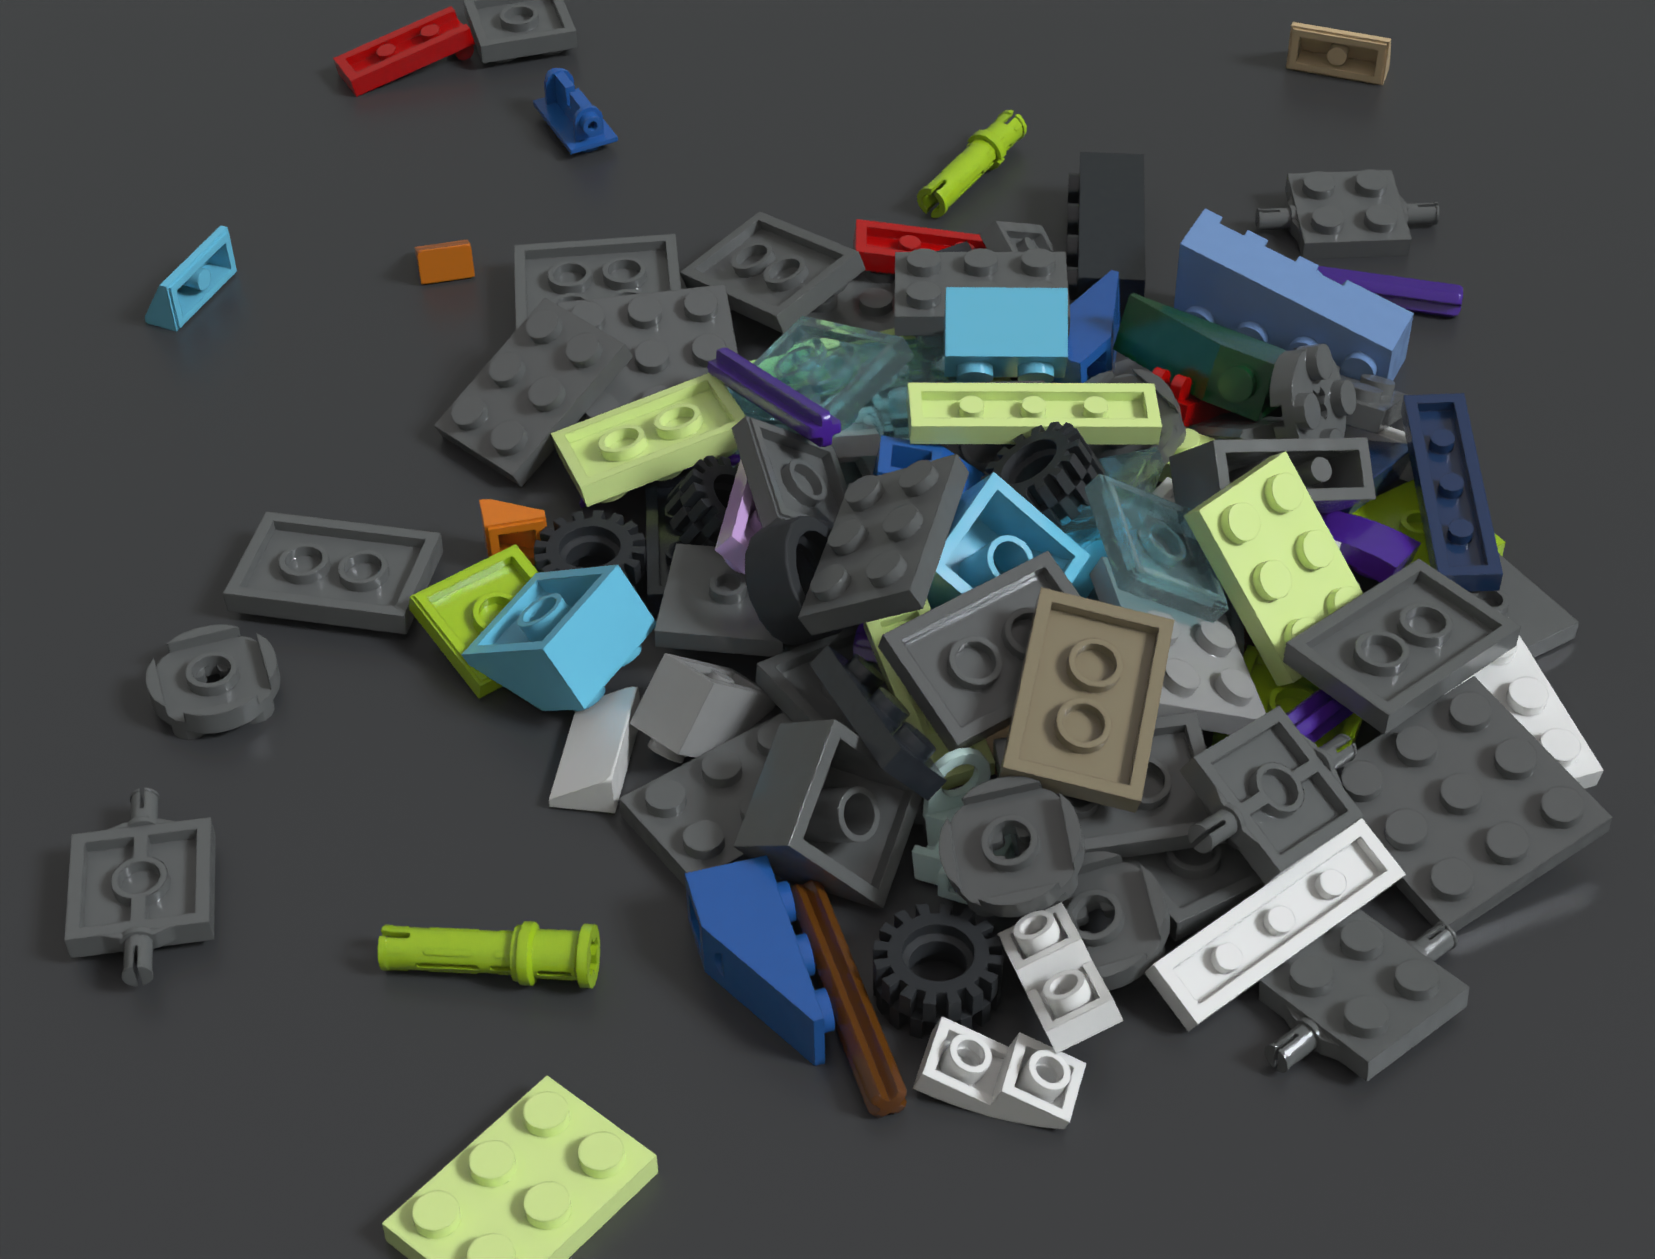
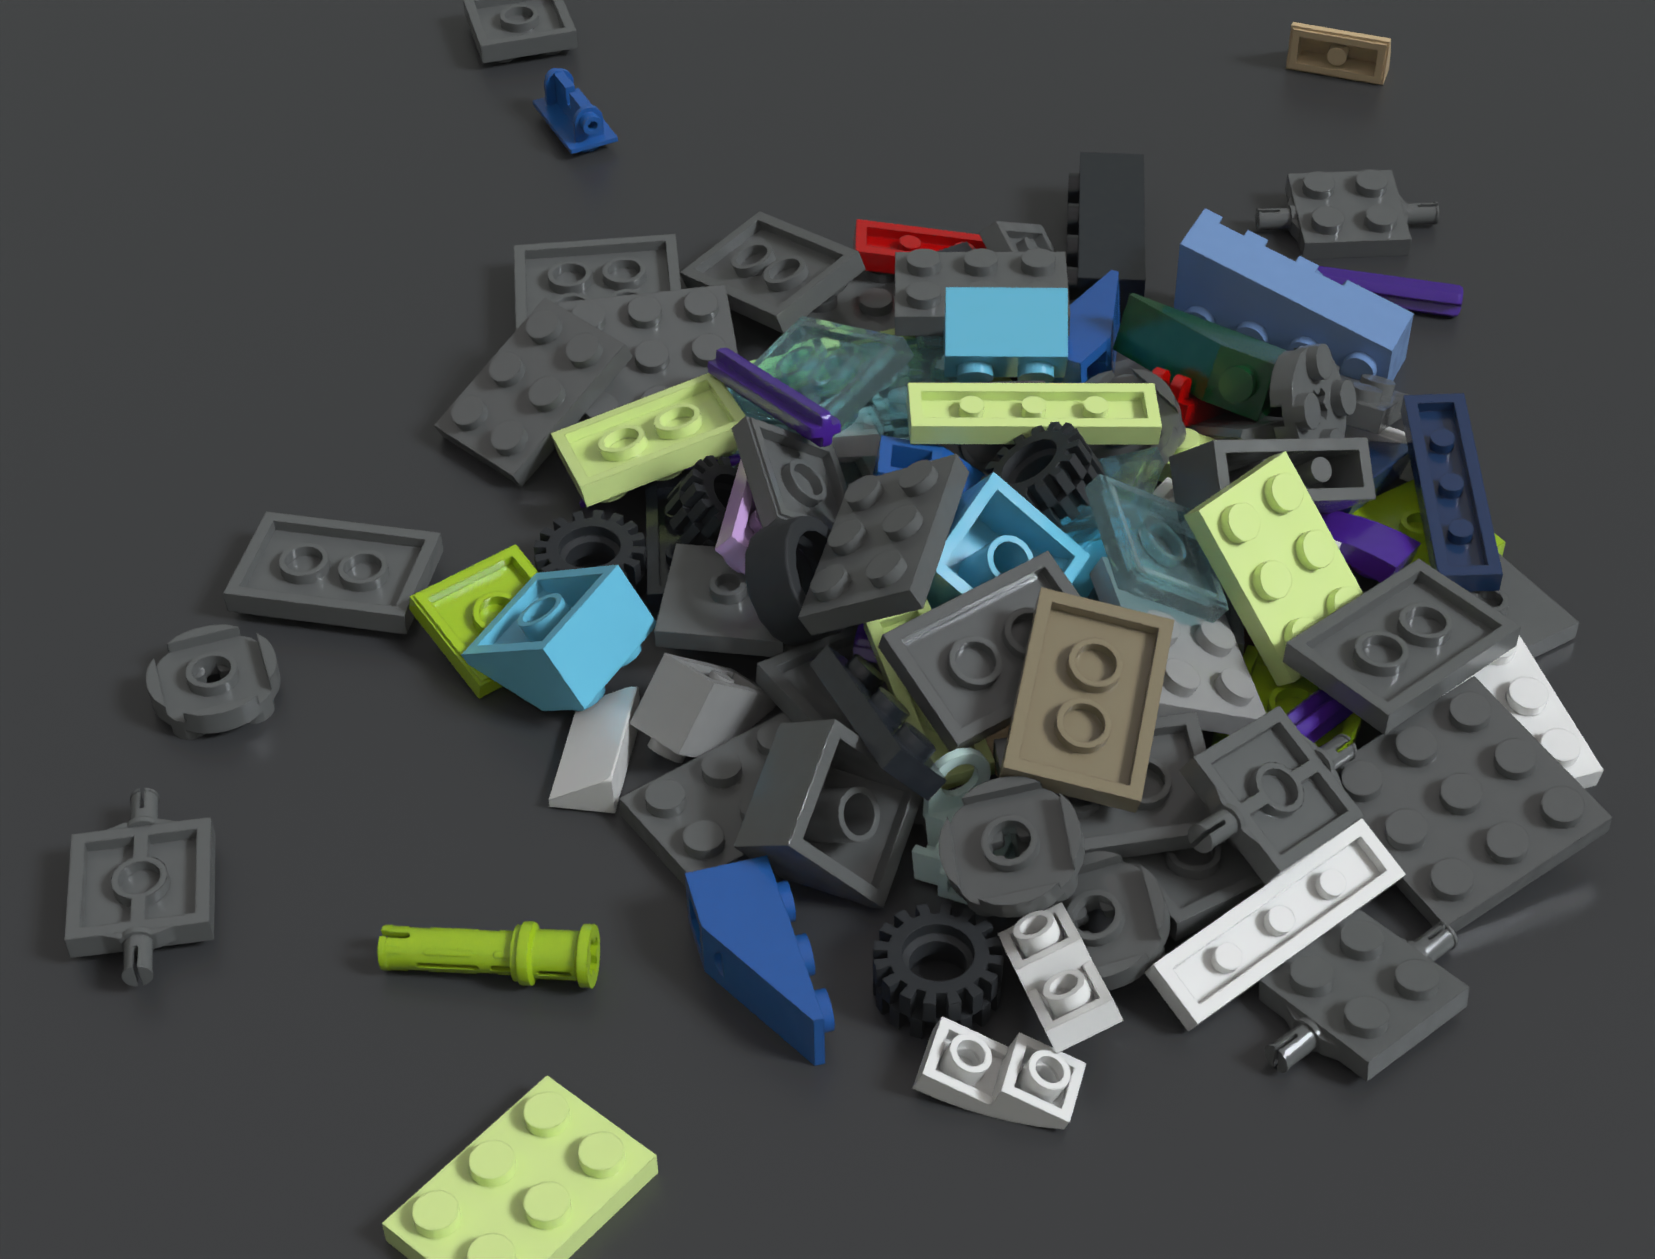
medium azure slope [144,225,237,332] -> none
red hinge [333,6,475,97] -> none
orange slope [415,239,475,285] -> none
orange slope [479,499,547,565] -> none
reddish brown axle [790,879,907,1118] -> none
lime pin [917,110,1027,218] -> none

